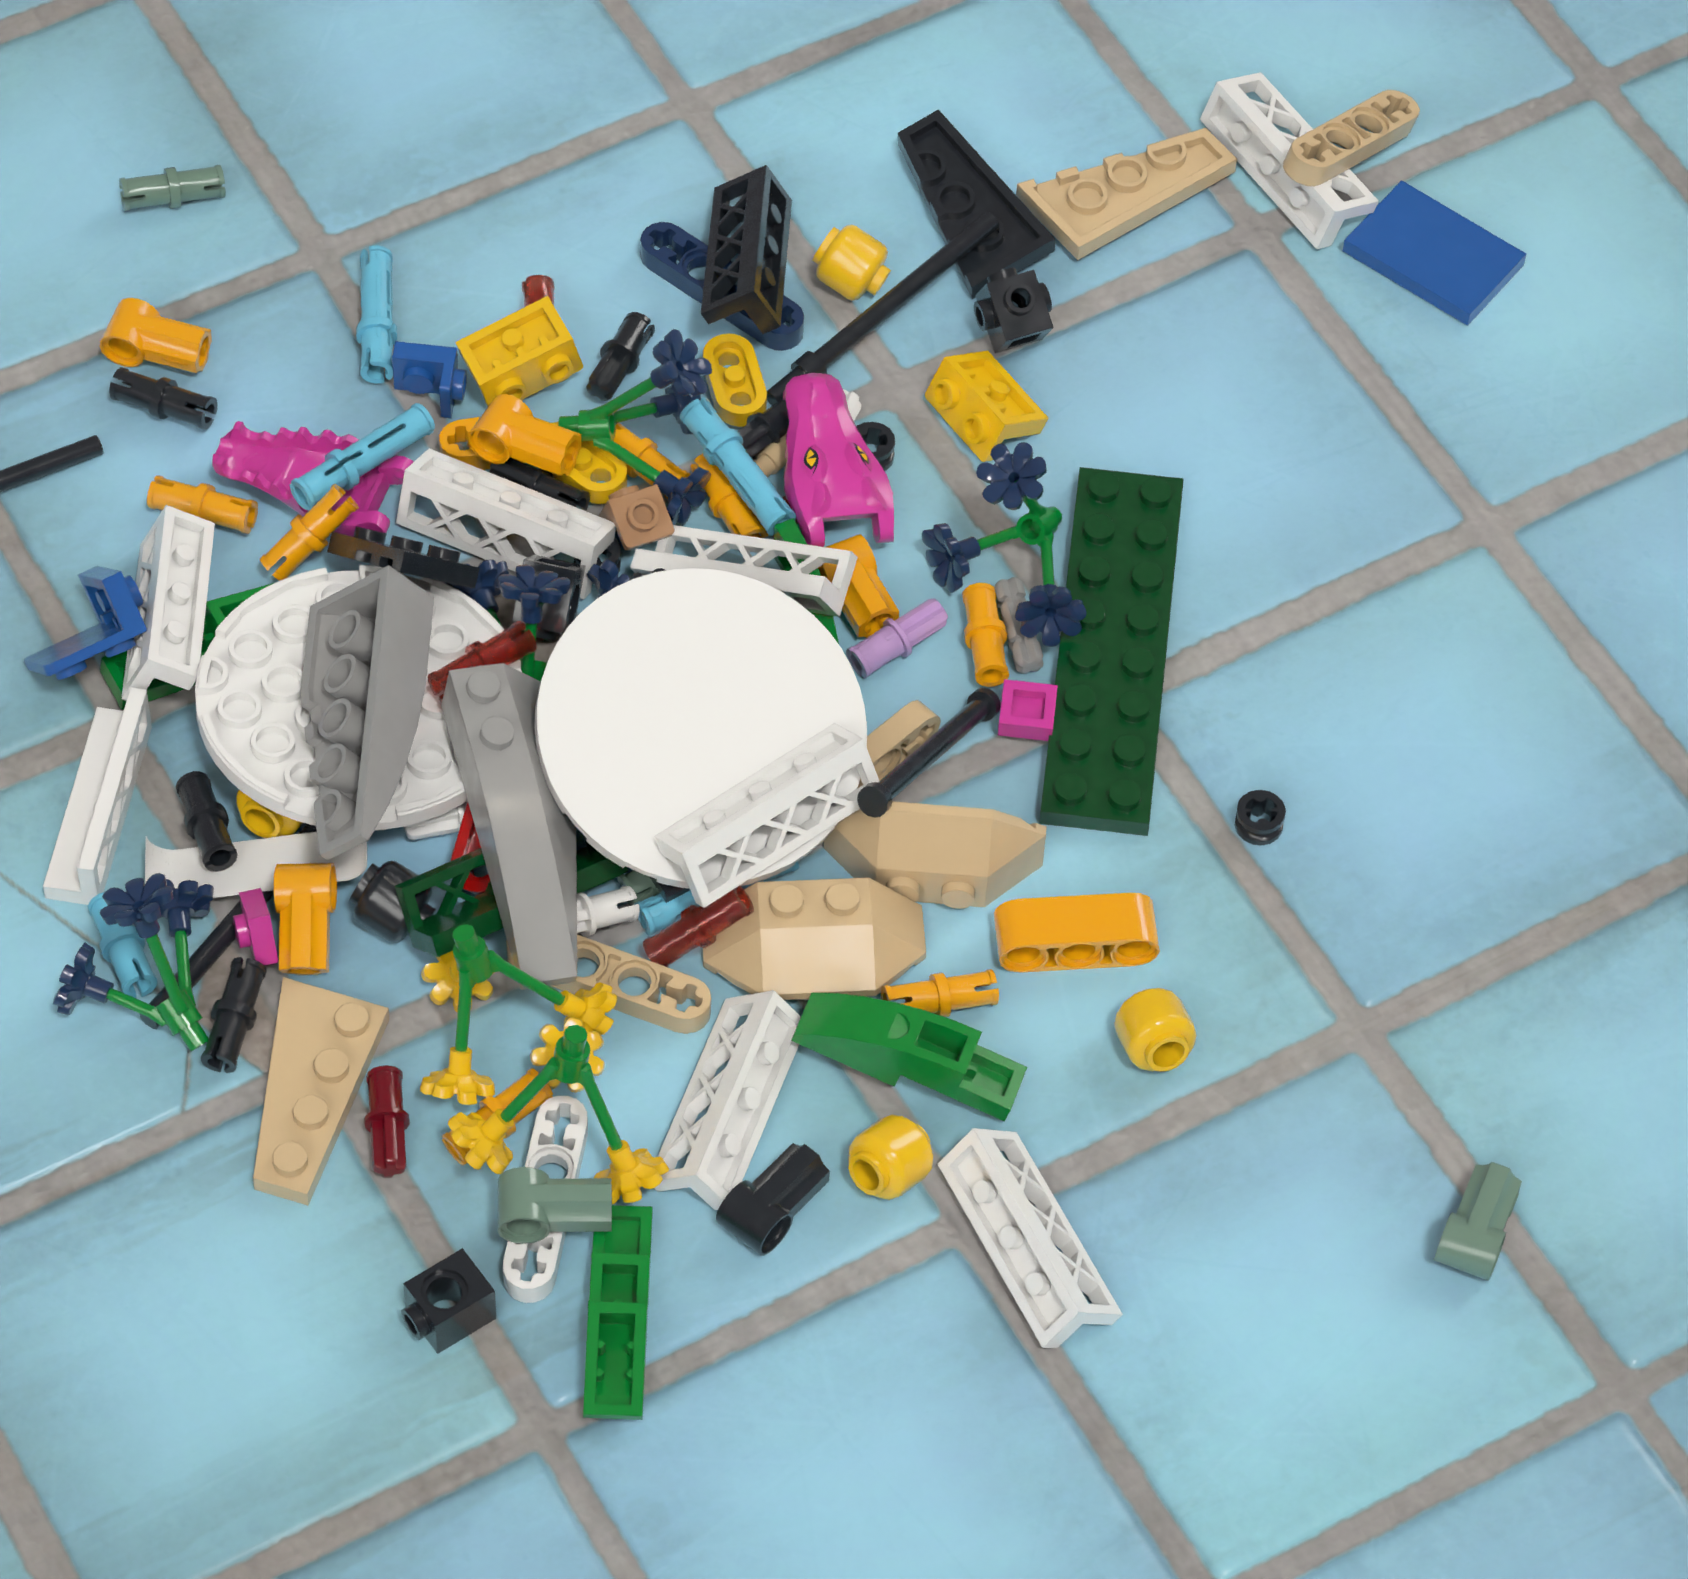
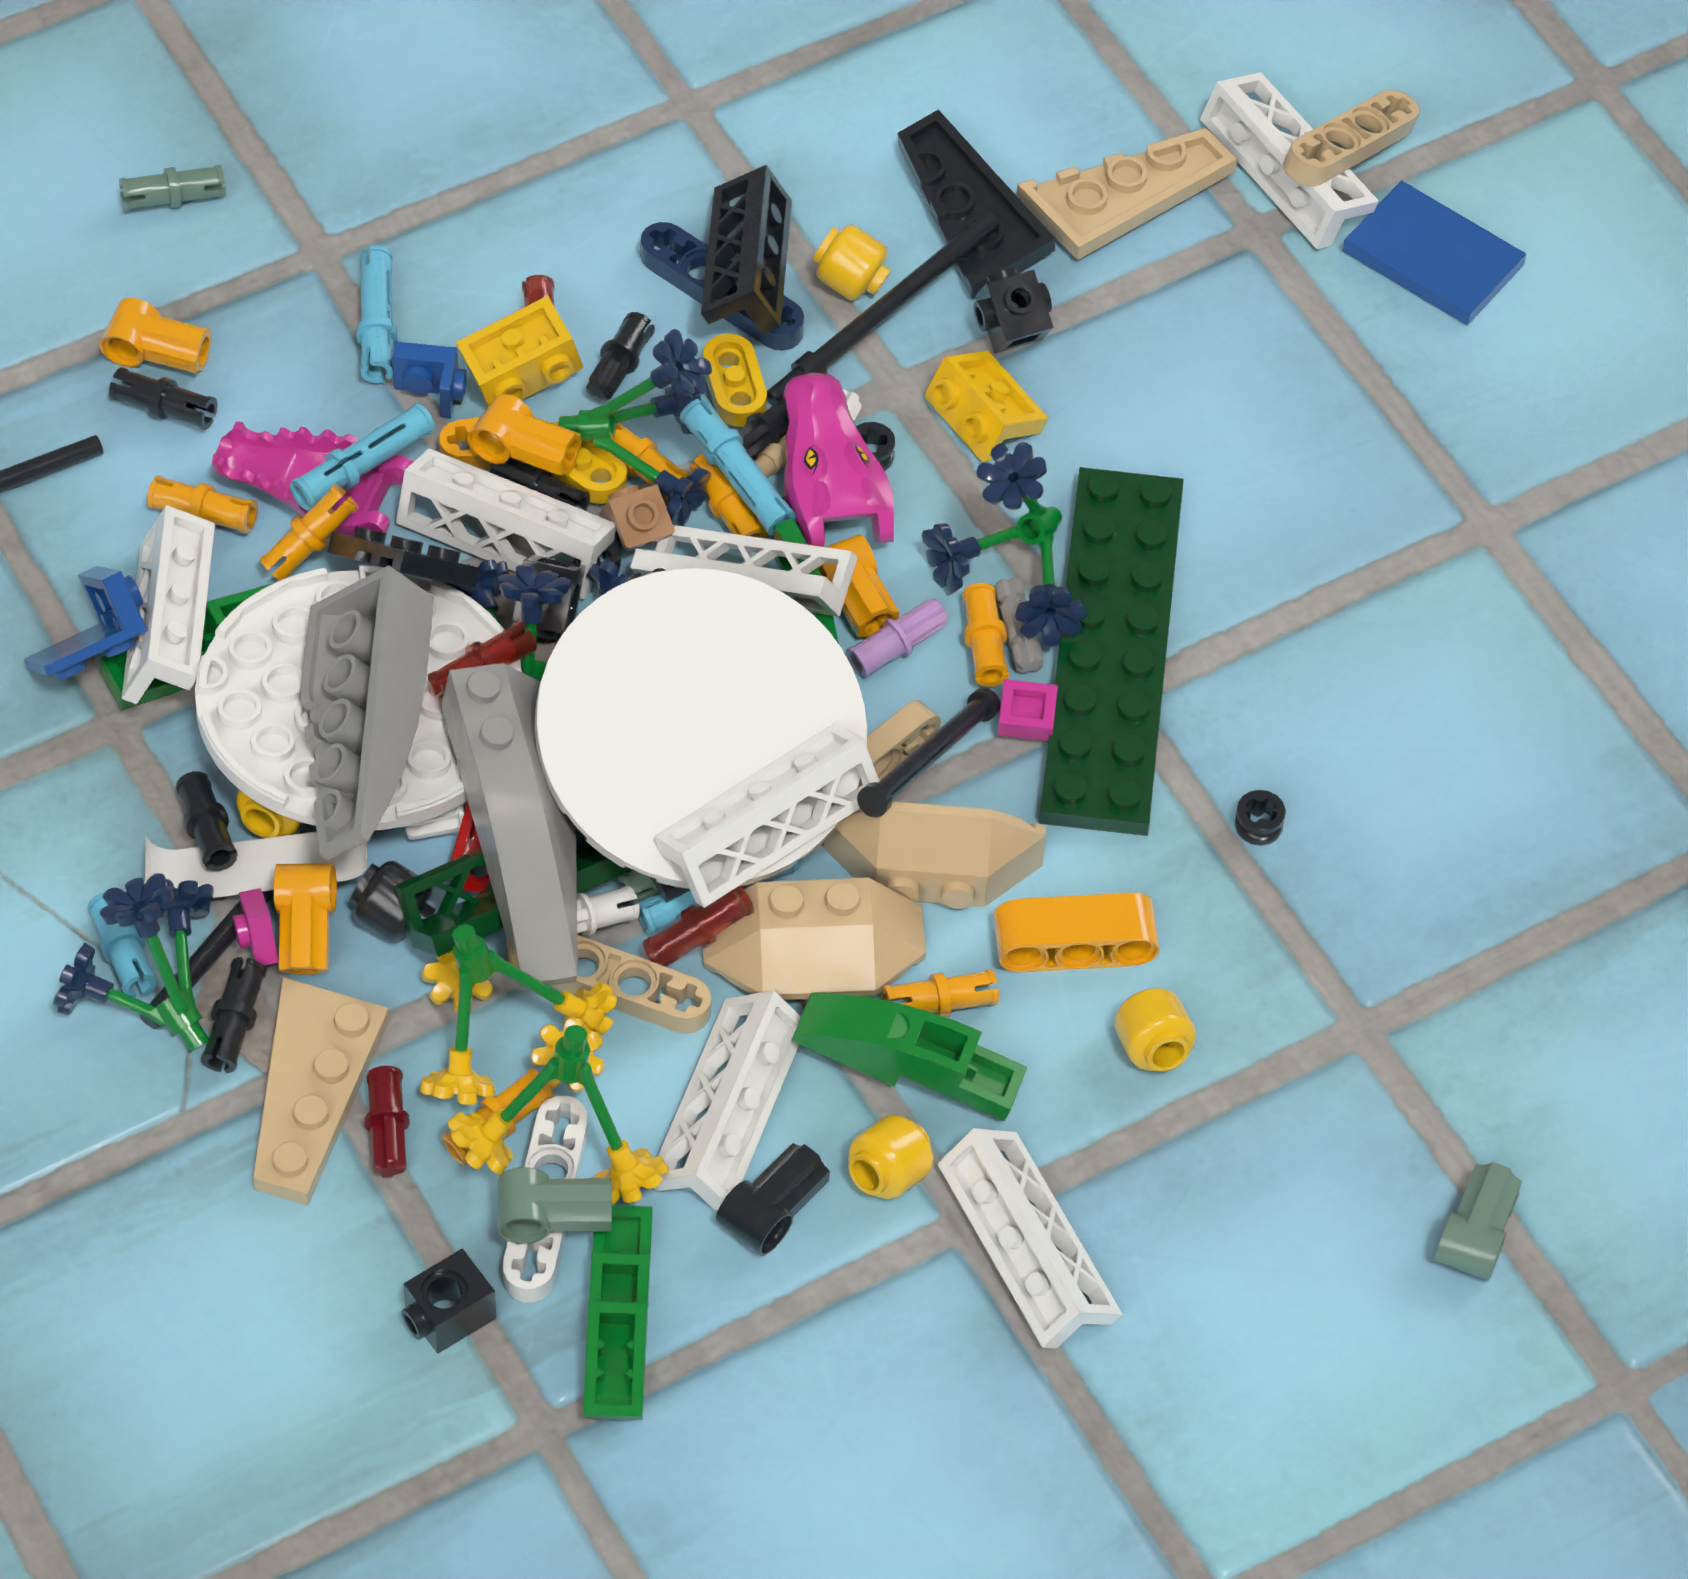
white fence [43,687,152,905] -> none

